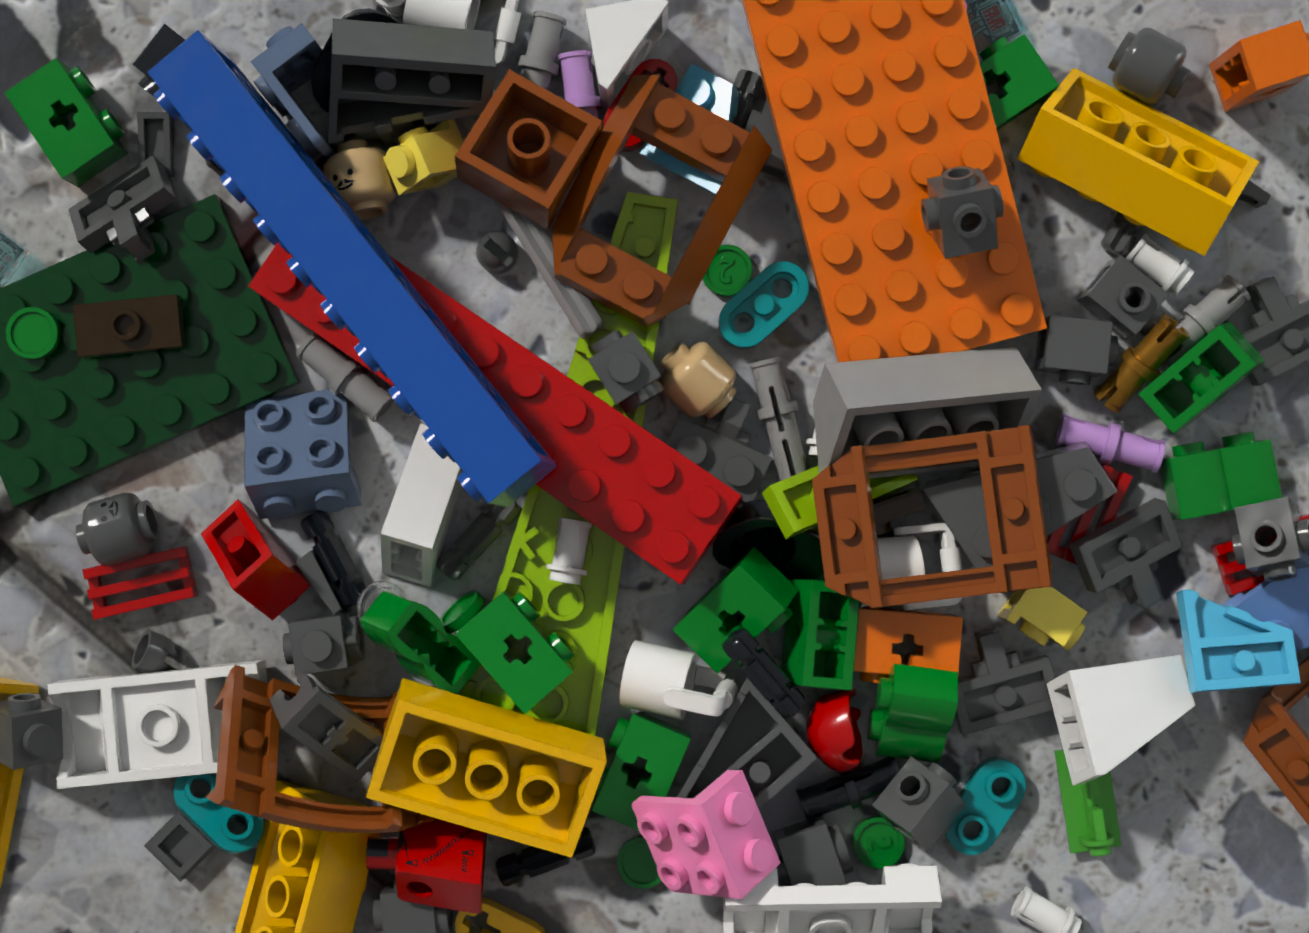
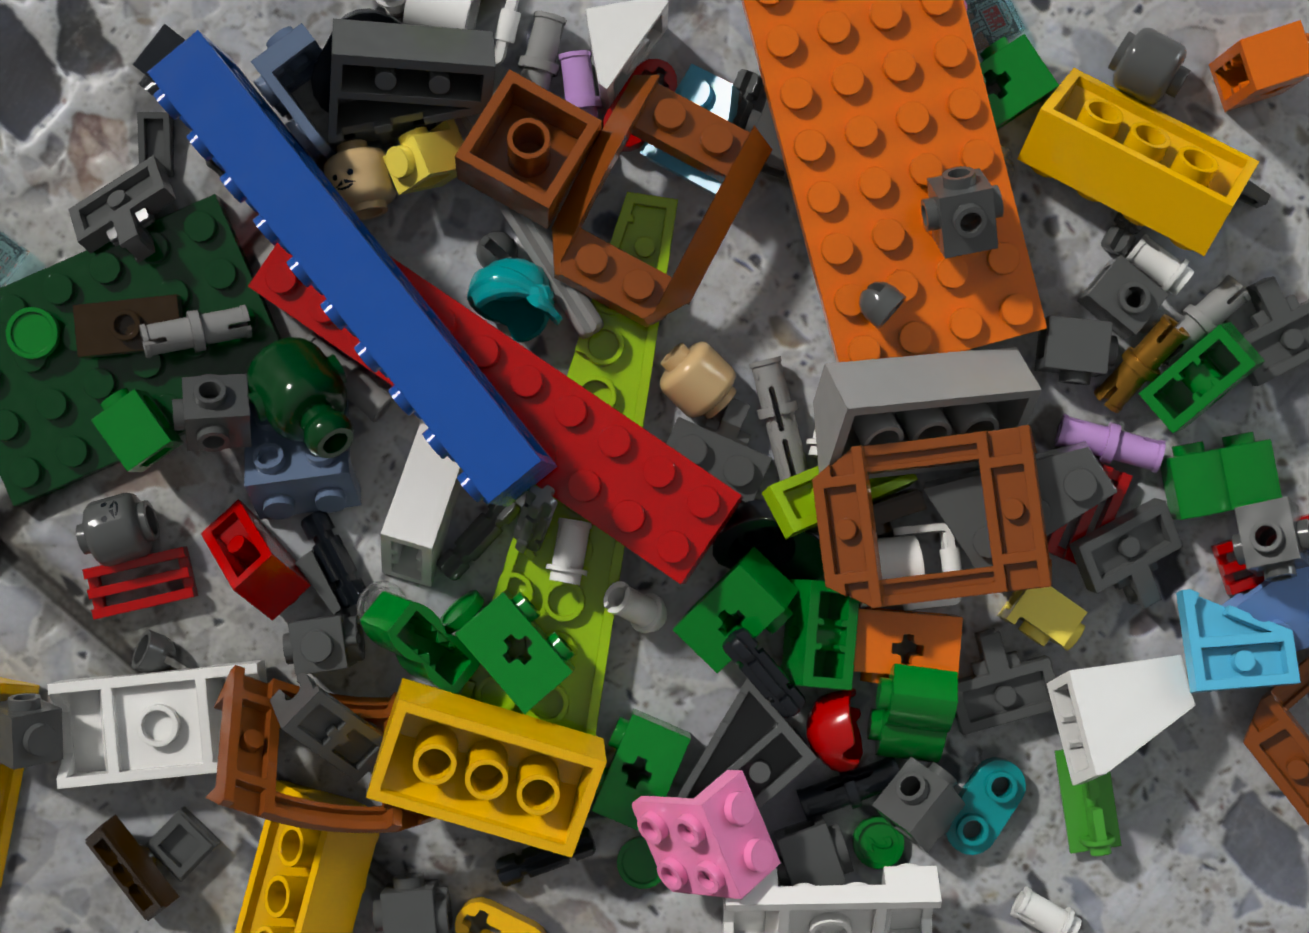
green brick [4,58,128,187] -> none
teal plate [173,773,264,854] -> none
red torso [366,818,487,914] -> none
dark grey brick [588,330,665,414] -> none
white piece [620,640,738,720] -> none
green piece [702,245,752,297] -> none
teal plate [718,261,809,349] -> none
none -> dark brown plate [85,814,180,921]
none -> green brick [91,388,184,473]
none -> light grey pin [139,305,252,358]
none -> dark grey brick [172,373,252,452]
none -> dark green piece [247,337,354,458]
none -> teal hat [467,258,562,343]
none -> dark grey axle [513,485,558,553]
none -> white pin [603,581,667,633]
none -> dark grey hinge [859,281,906,329]

